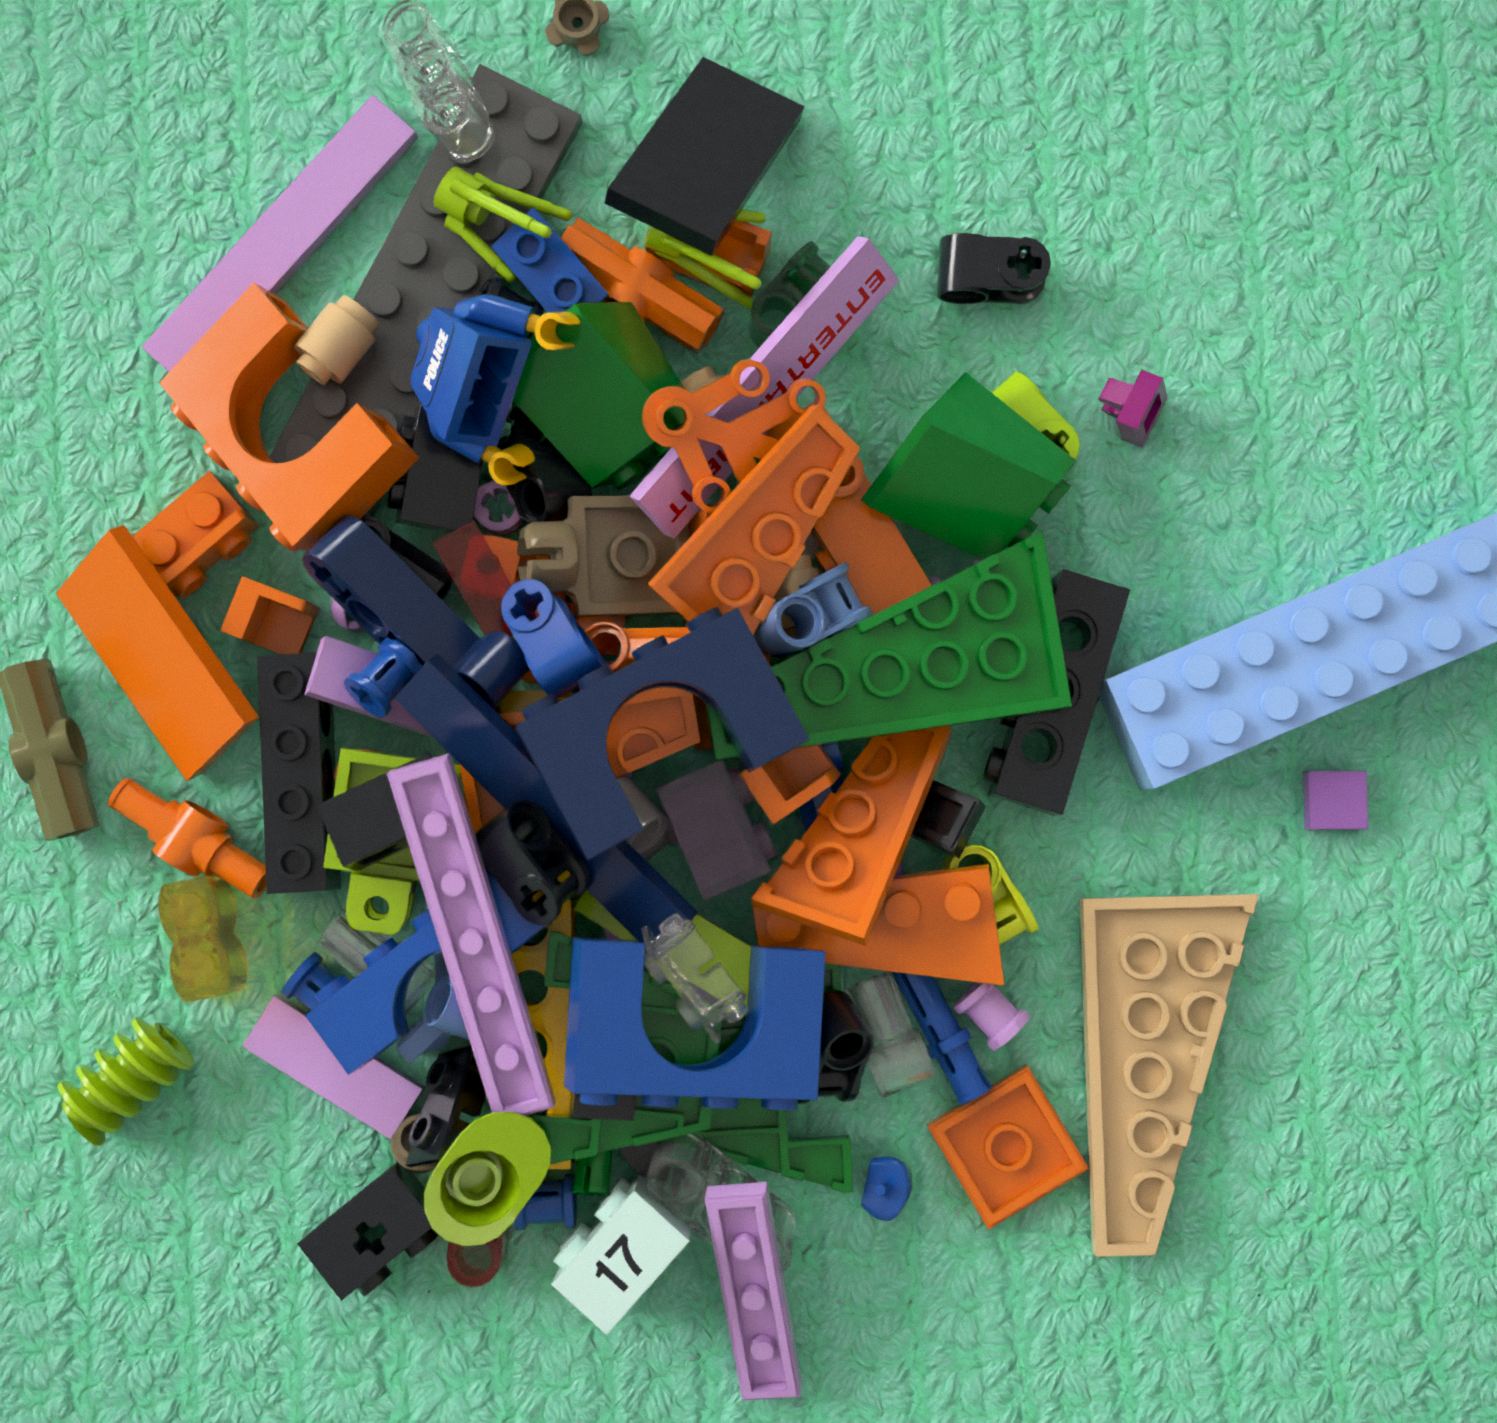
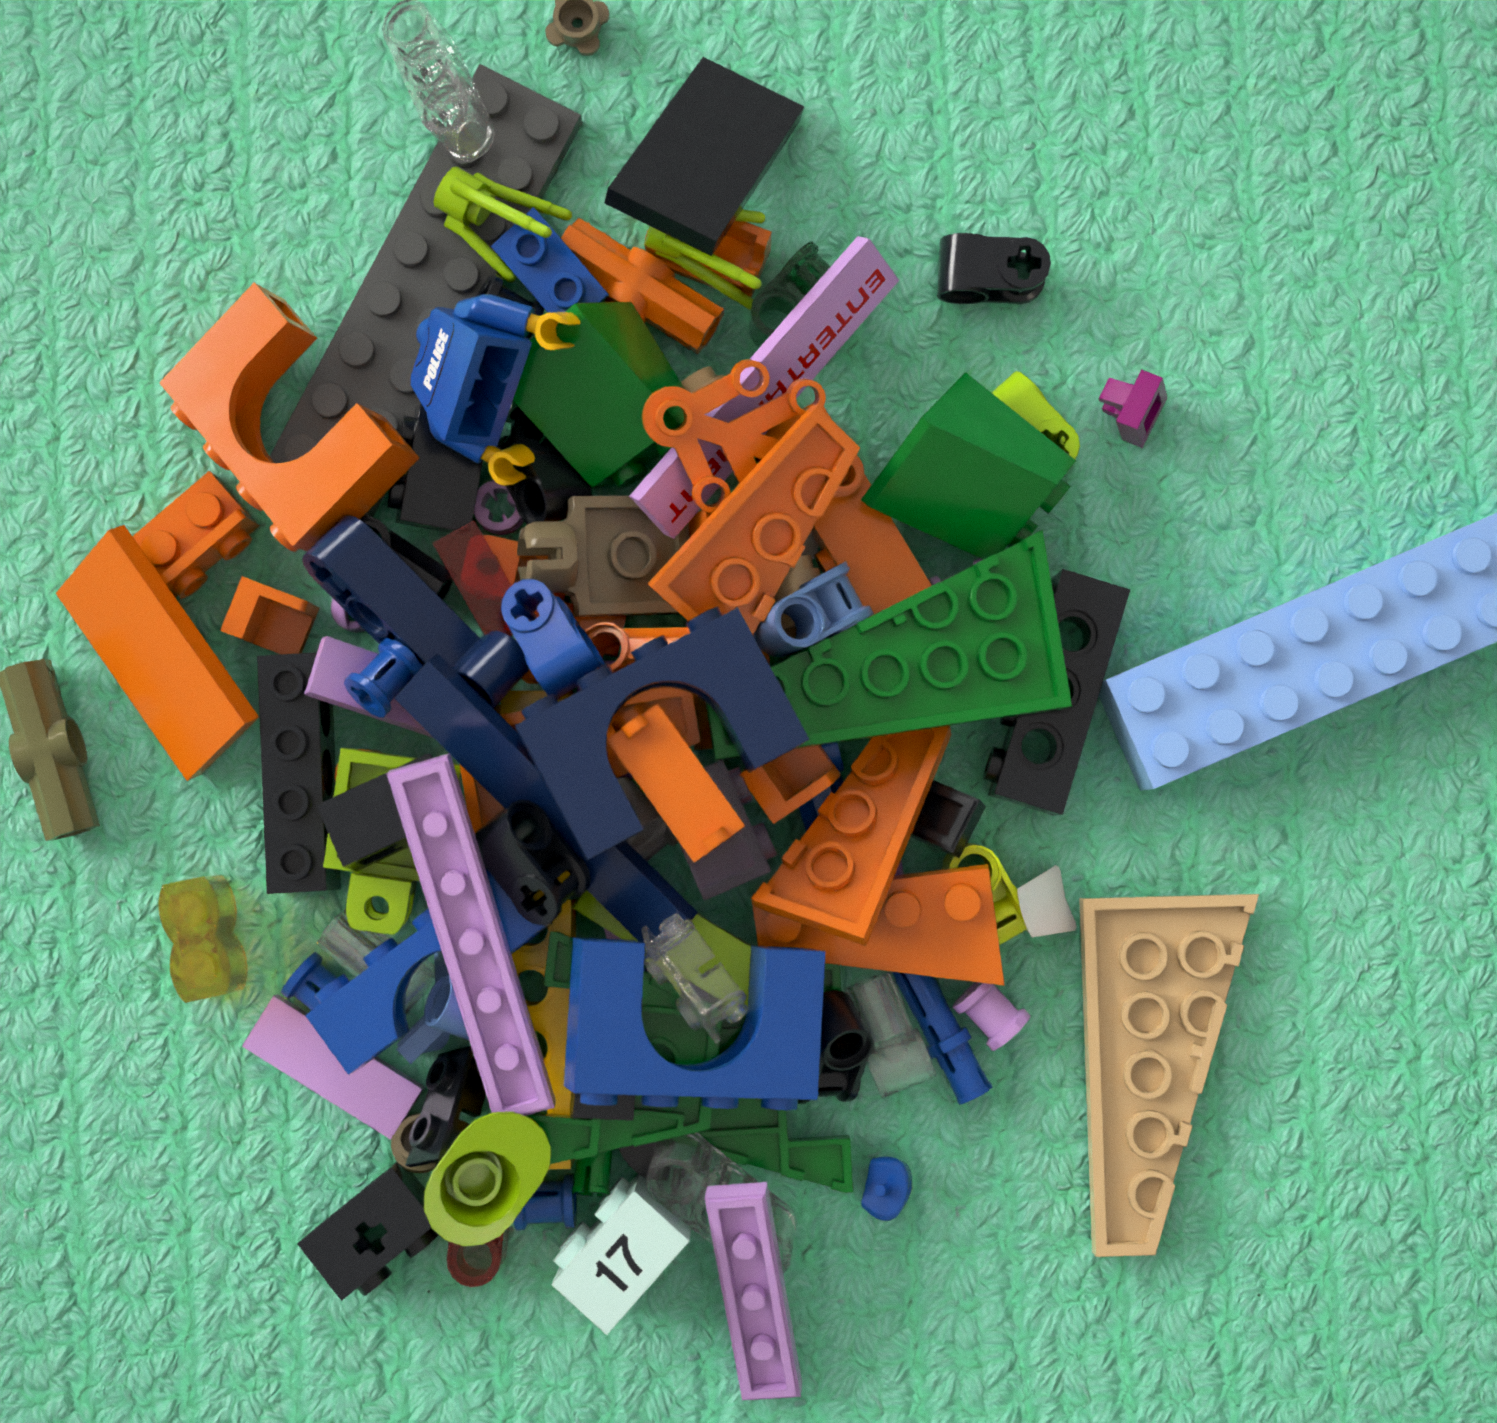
lime piece [57,1017,194,1146] -> none
orange pin [108,778,266,899] -> none
lavender tile [141,94,418,372] -> none
tan brick [294,295,380,385] -> none
orange tile [926,1064,1089,1230] -> none
medium lavender tile [1303,771,1368,830] -> none
none -> orange brick [607,703,745,863]
none -> white sticker [1017,865,1077,938]

